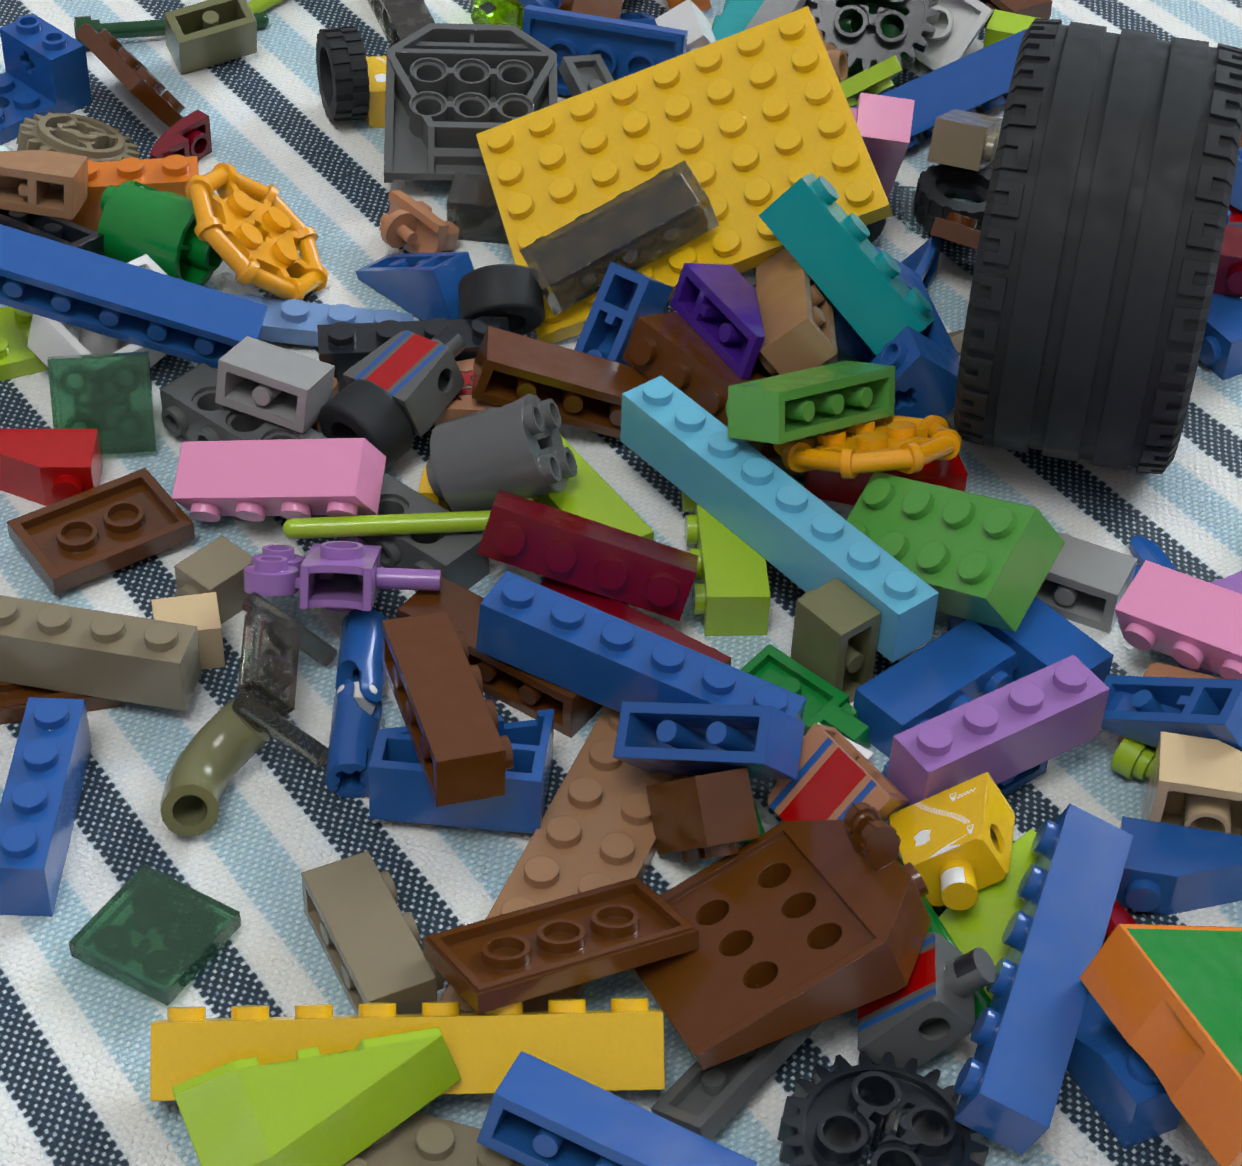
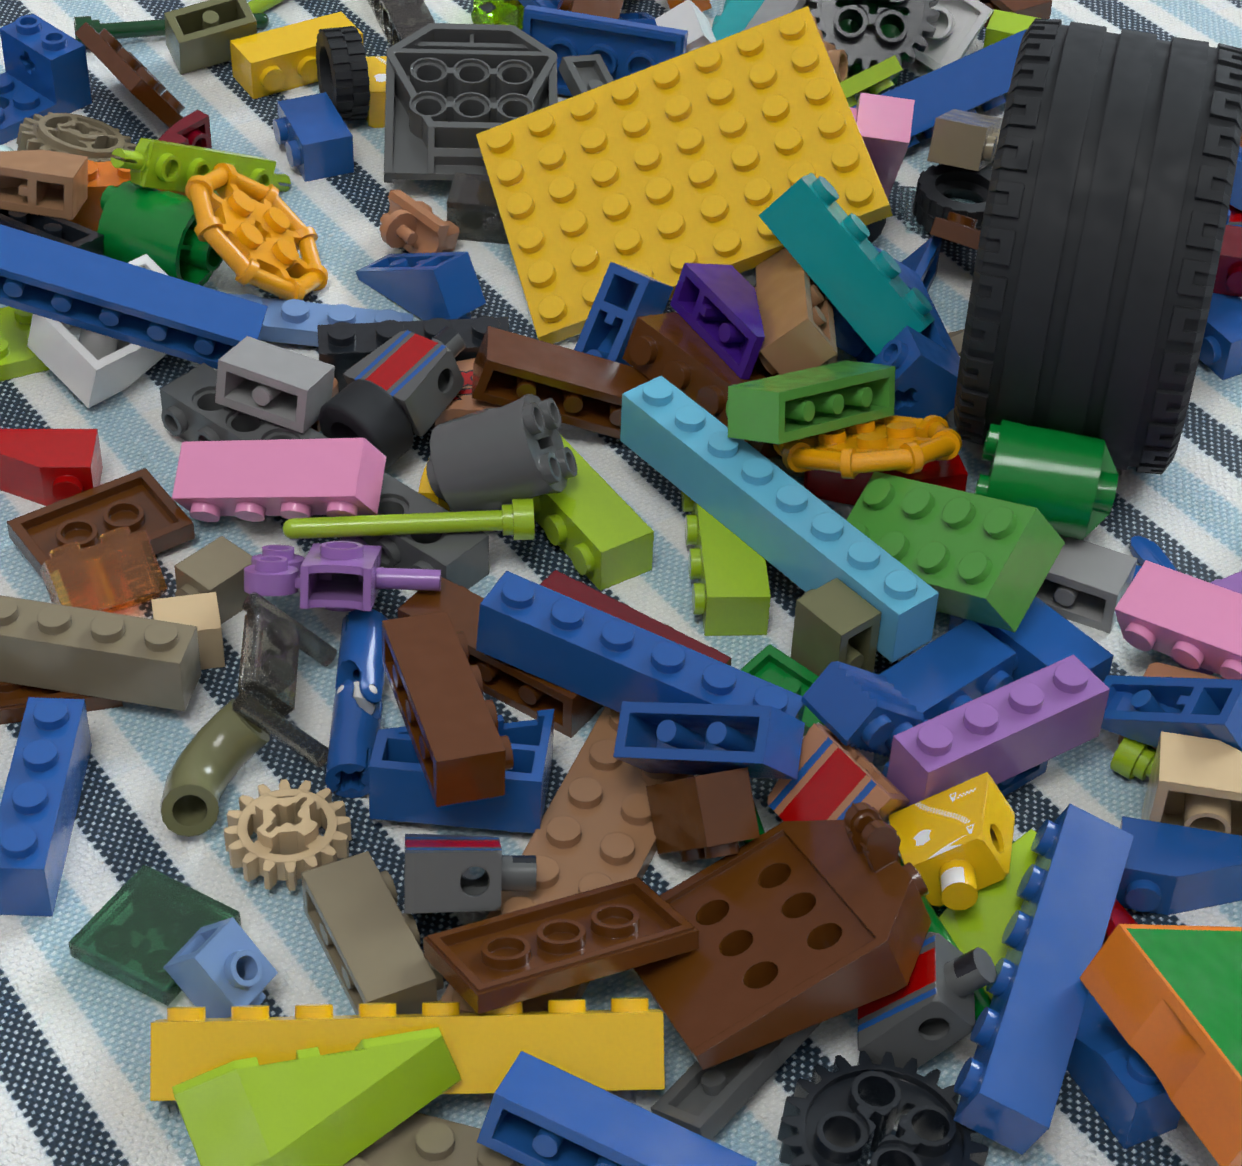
clear green tile [47,351,157,455] -> none
black tyre [458,264,545,335] -> none
dark red brick [477,490,698,621] -> none
clear smoke brick [519,160,719,315] -> none
none -> clear orange brick [40,526,168,613]
none -> lime plate [111,137,291,196]
none -> medium blue brick [163,917,278,1018]
none -> tan gear [224,779,352,891]
none -> yellow brick [230,11,363,99]
none -> blue brick [273,92,354,182]
none -> dark grey torso [404,834,537,914]
none -> blue brick [801,661,924,758]
none -> green cylinder [974,419,1119,540]

